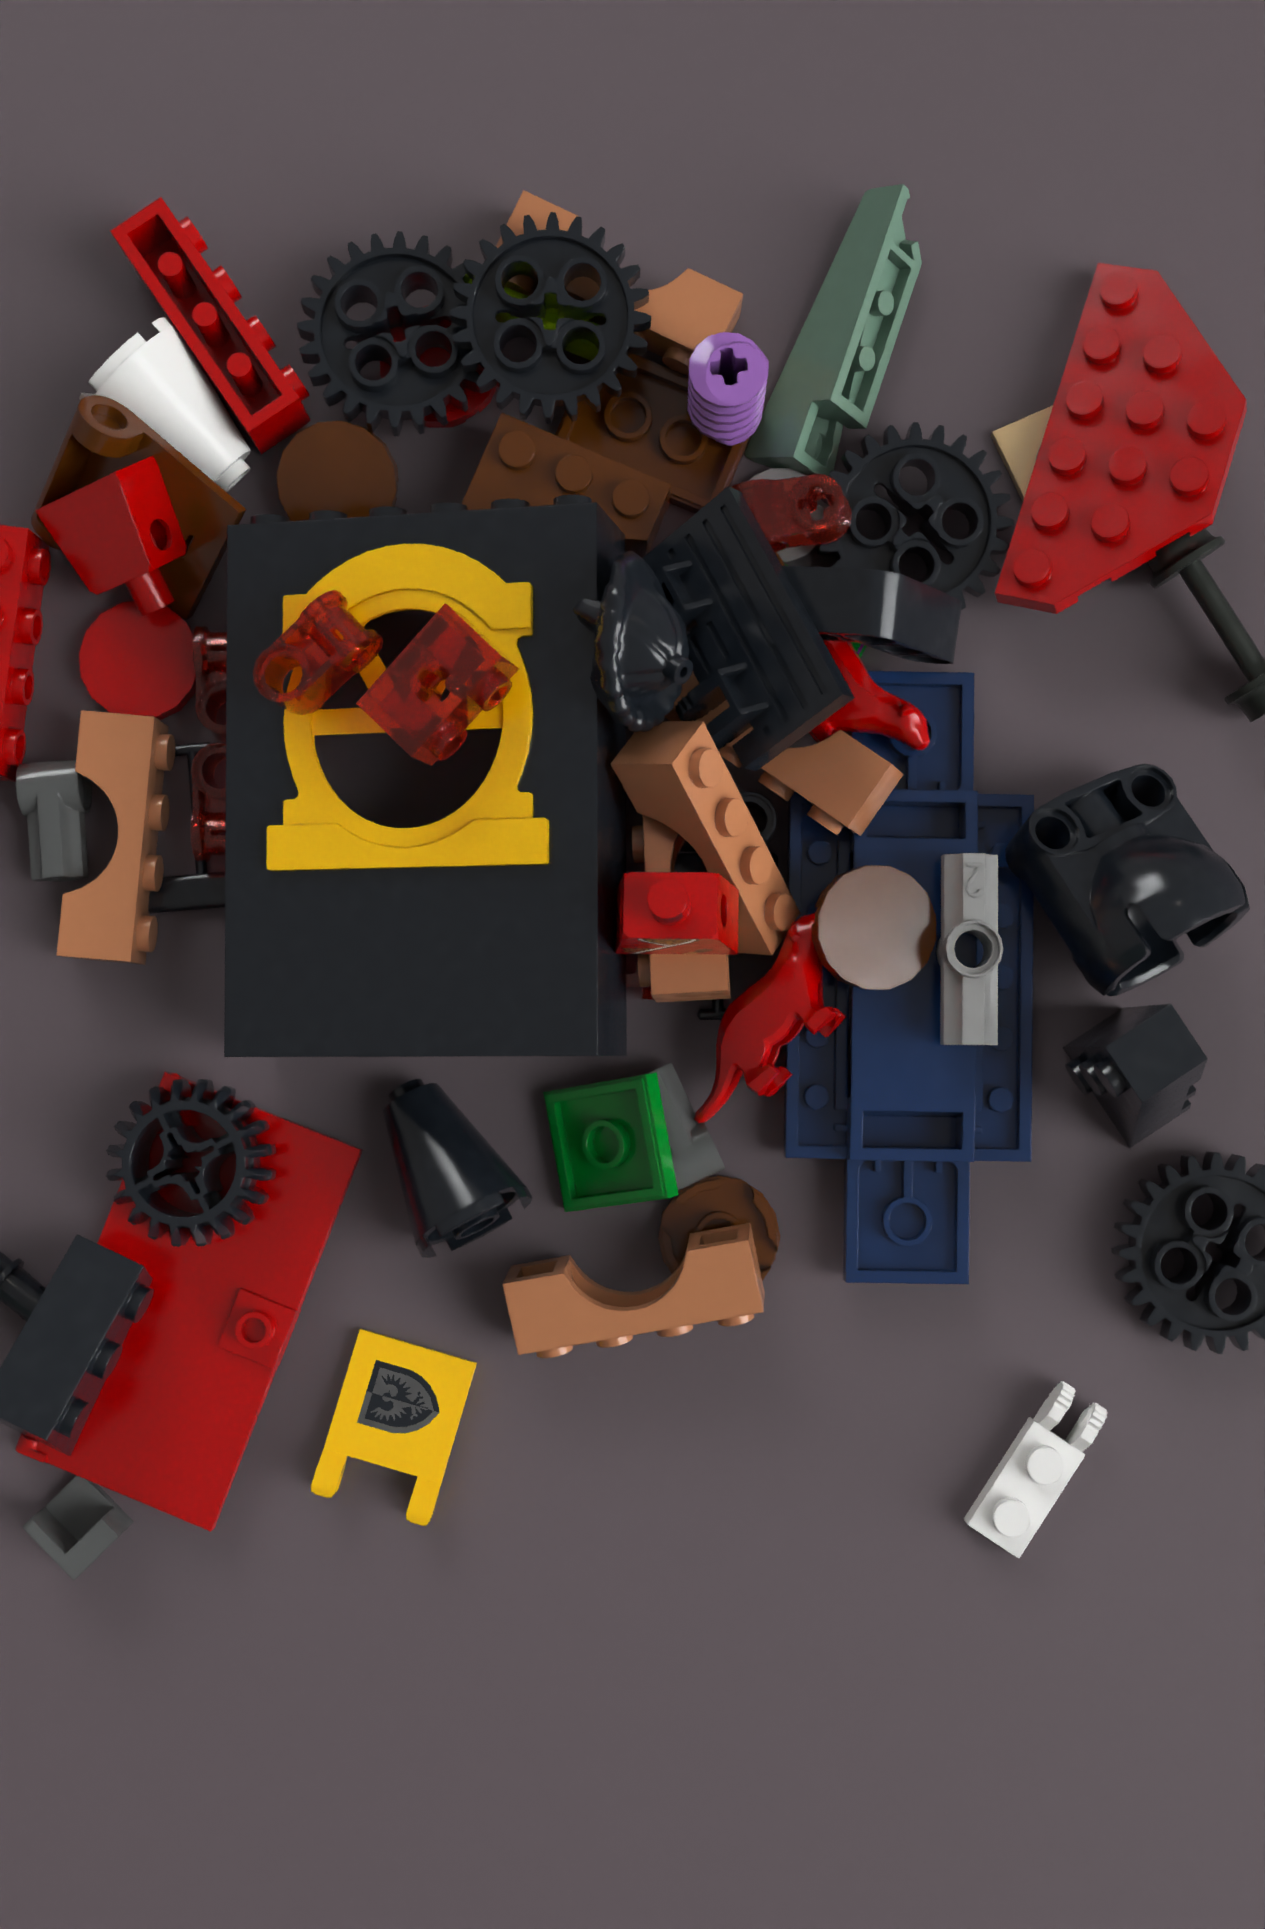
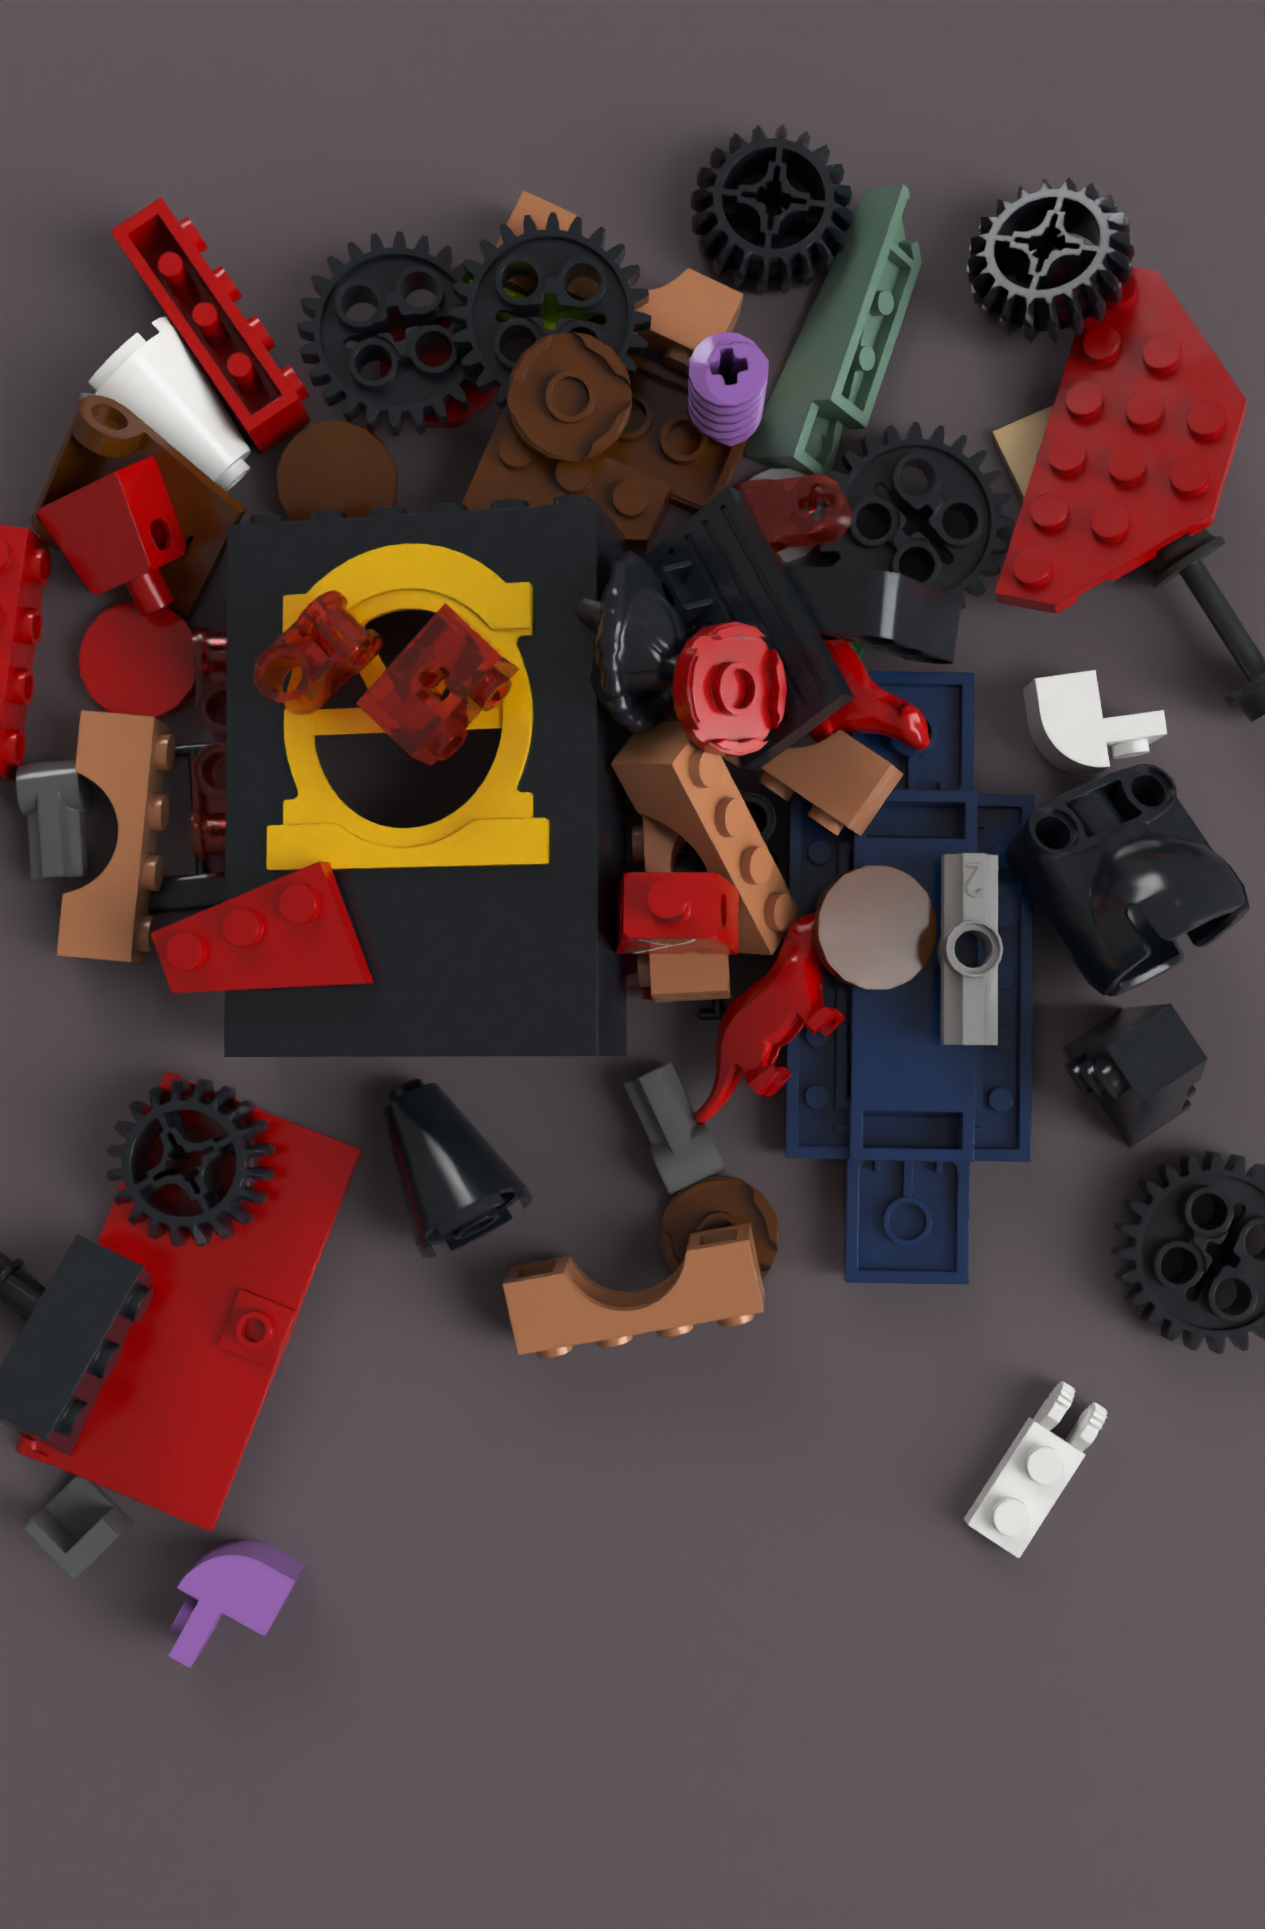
yellow flag [311,1329,477,1526] -> none
green tile [543,1072,679,1212] -> none
none -> red wing [150,861,374,993]
none -> medium lavender brick [169,1540,305,1668]
none -> reddish brown tile [506,332,632,463]
none -> red tile [672,621,787,757]
none -> black gear [691,124,853,295]
none -> black gear [967,177,1135,344]
none -> white brick [1023,670,1167,776]

